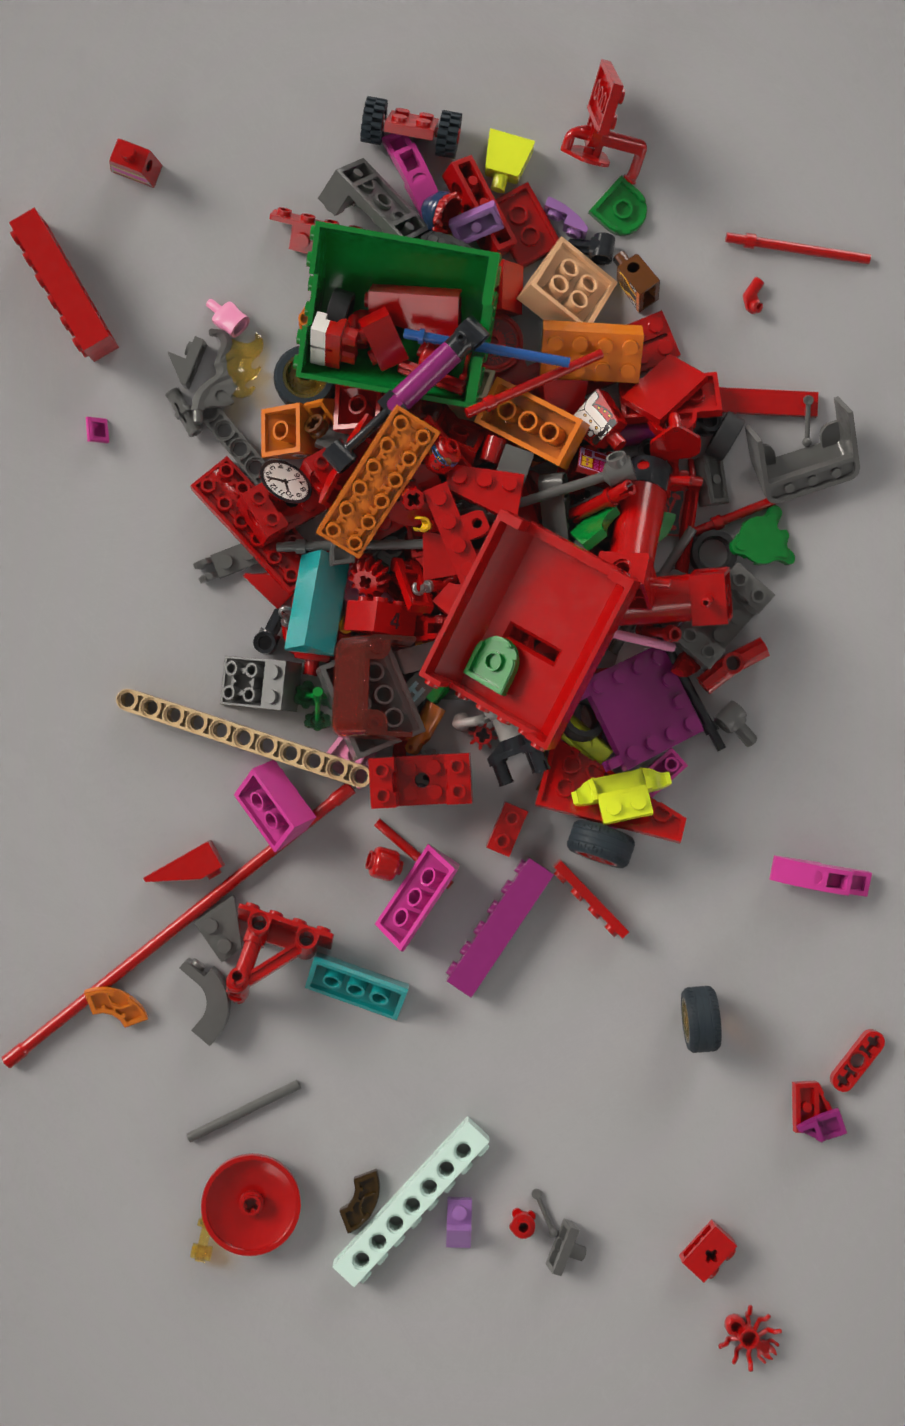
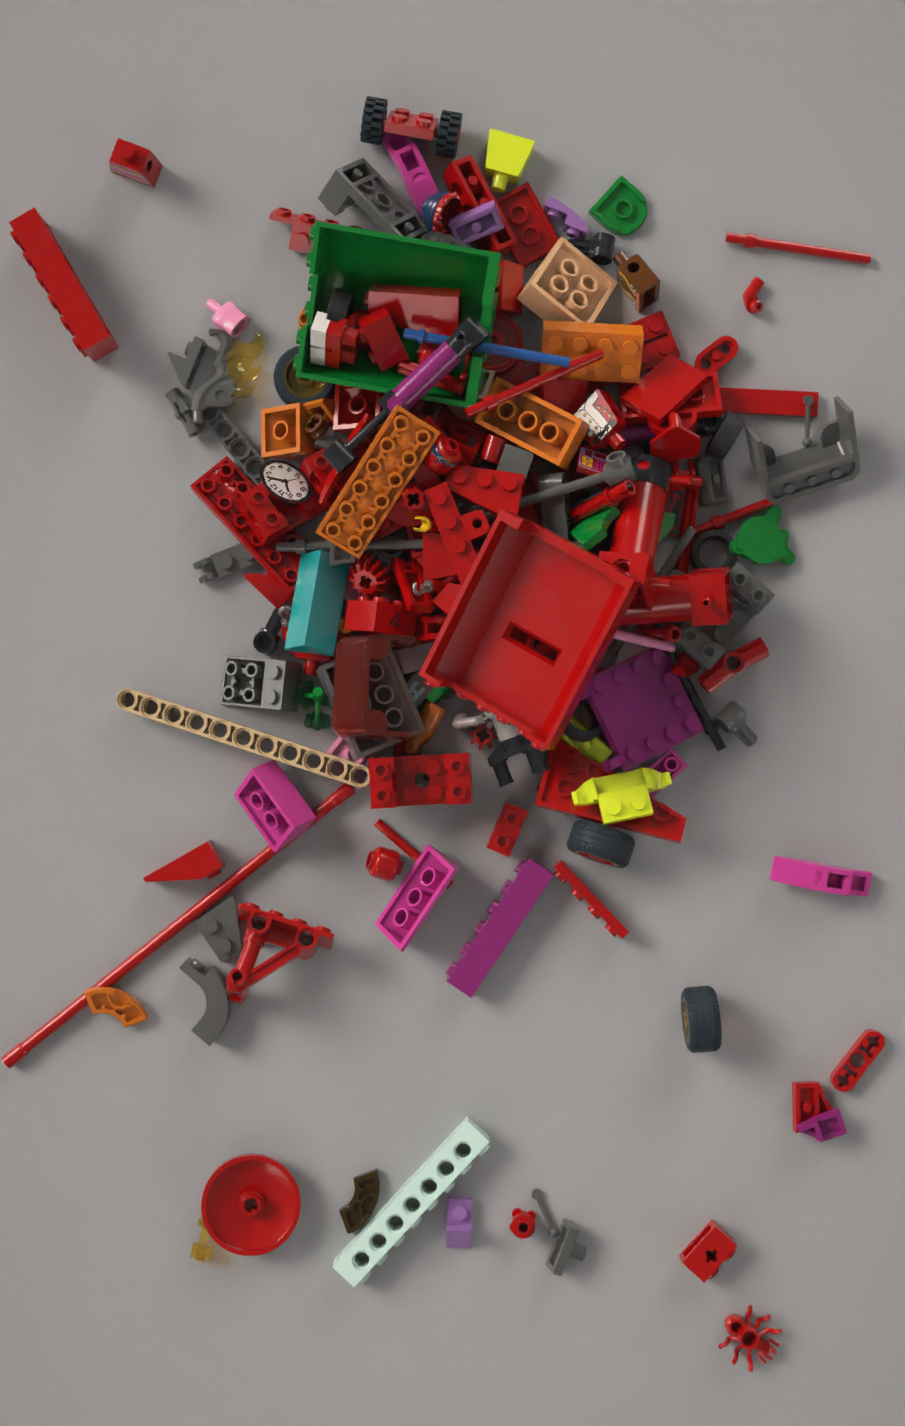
dark pink slope [86,417,109,444] -> none
dark grey piece [187,1080,301,1143] -> none
teal slope [305,952,409,1021] -> none
green tile [463,636,519,696] -> none
red plate [560,59,647,185] -> none
none -> red plate [693,336,739,373]

